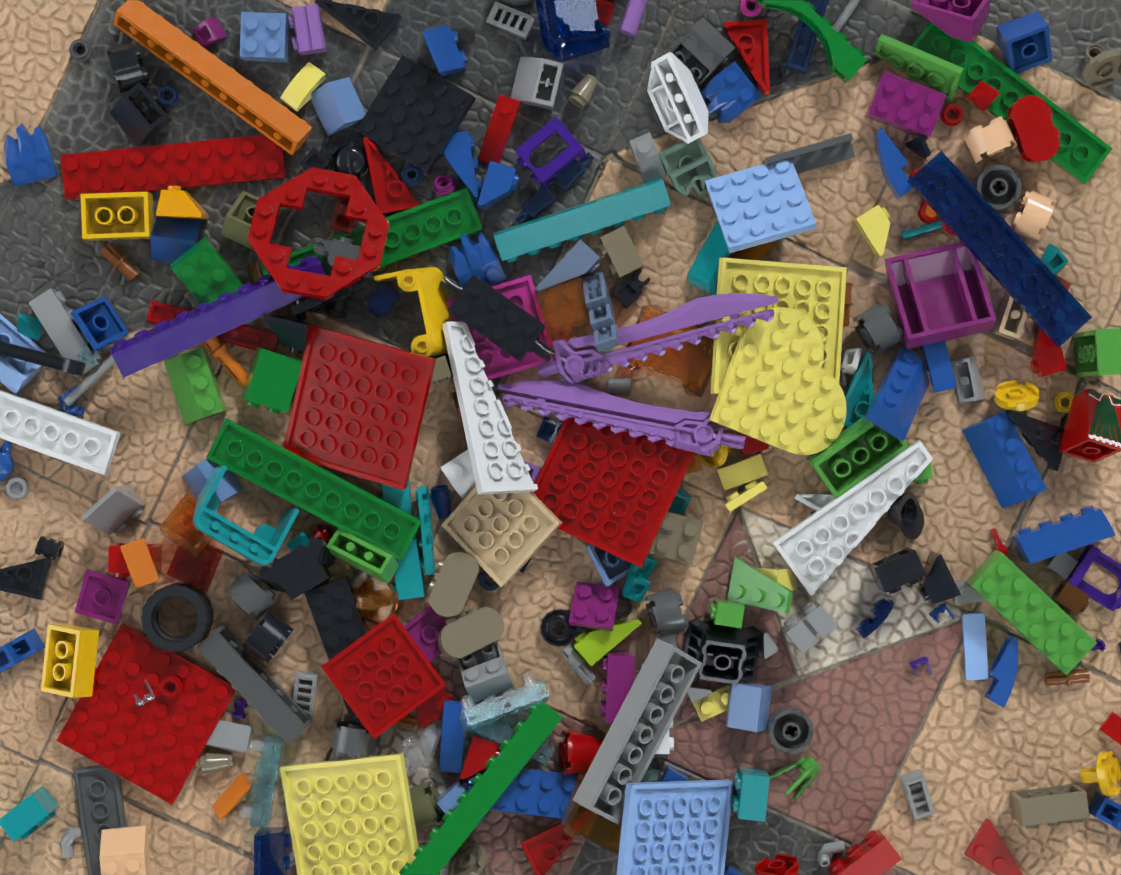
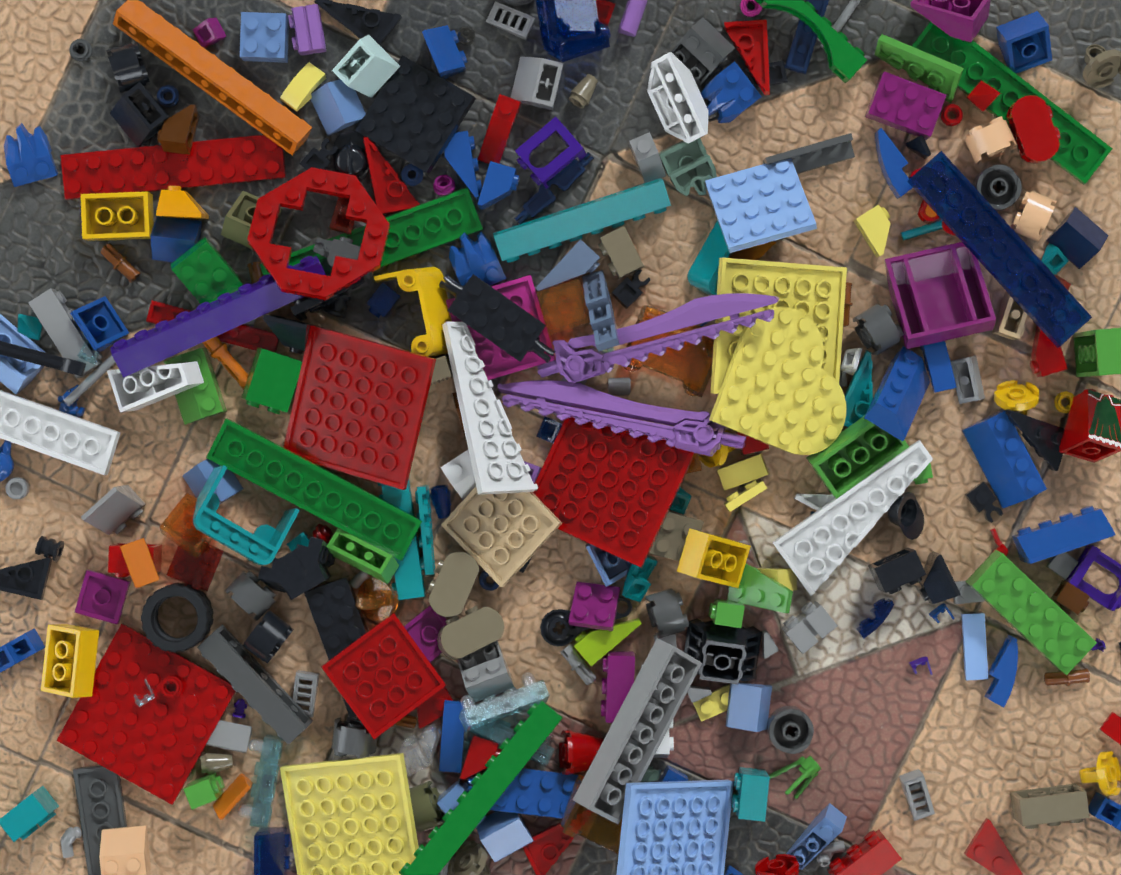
none -> white wedge [107,361,204,413]
none -> reddish brown slope [158,104,200,155]
none -> bright green brick [183,773,225,810]
none -> light aqua slope [332,35,400,98]
none -> medium blue slope [476,811,534,863]
none -> yellow brick [677,528,751,588]
none -> medium blue slope [786,803,847,870]
none -> black plate [965,482,1003,523]
none -> dark blue slope [1046,207,1109,269]

